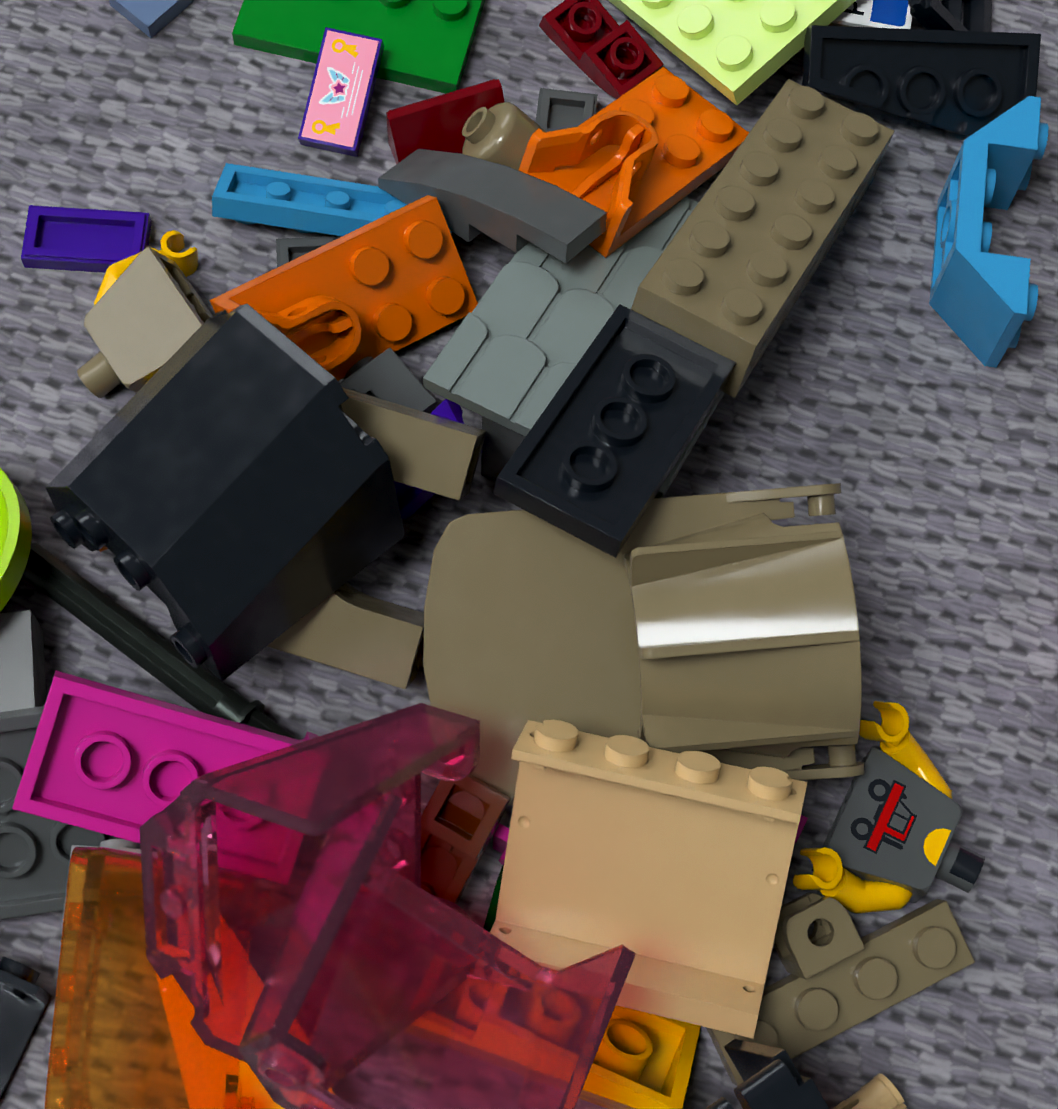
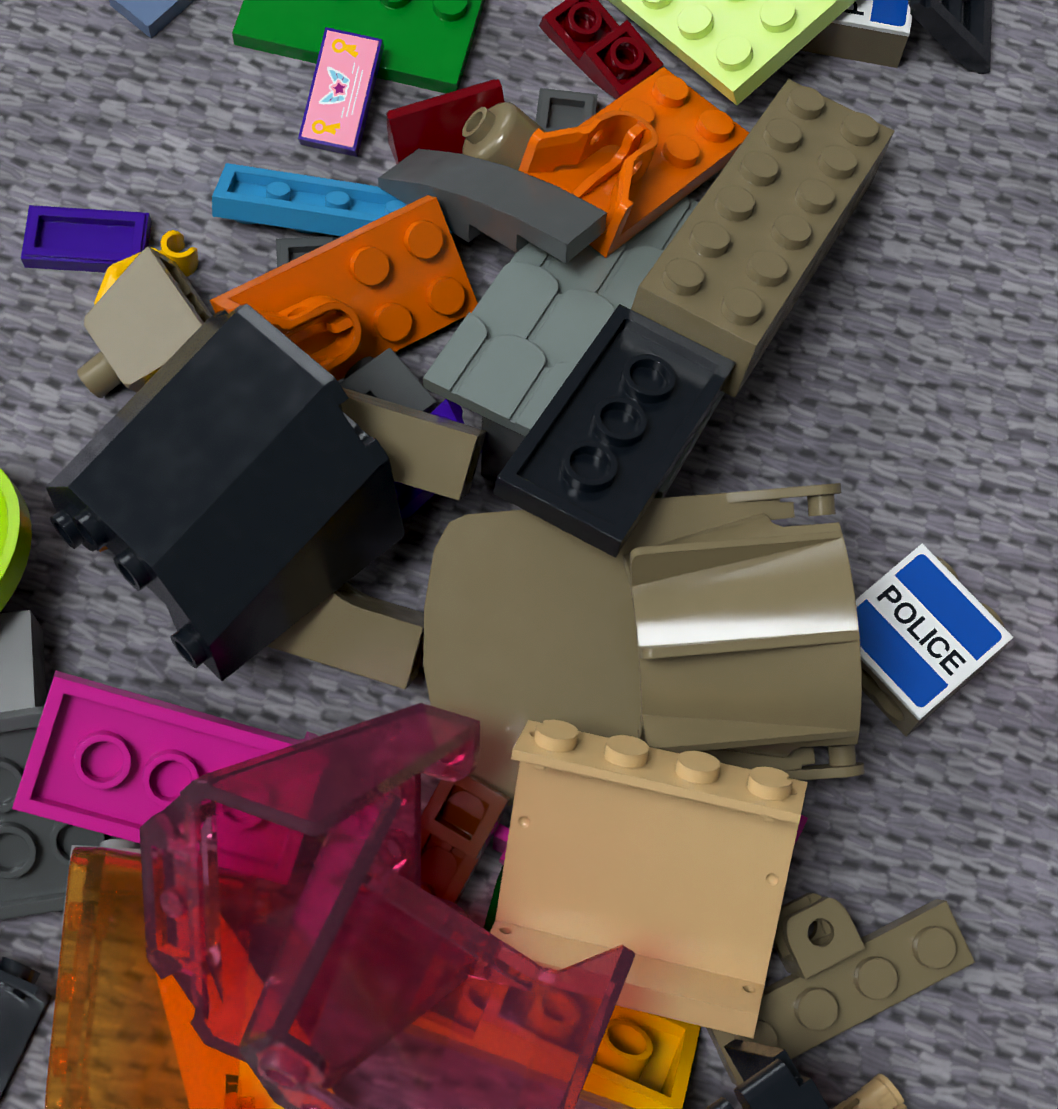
pearl dark grey axle [22,542,296,739] -> none
torso [793,701,985,914] -> none
black wing [802,25,1041,137] -> none
dark azure slope [929,96,1048,368] -> none
none -> piece [856,543,1013,737]

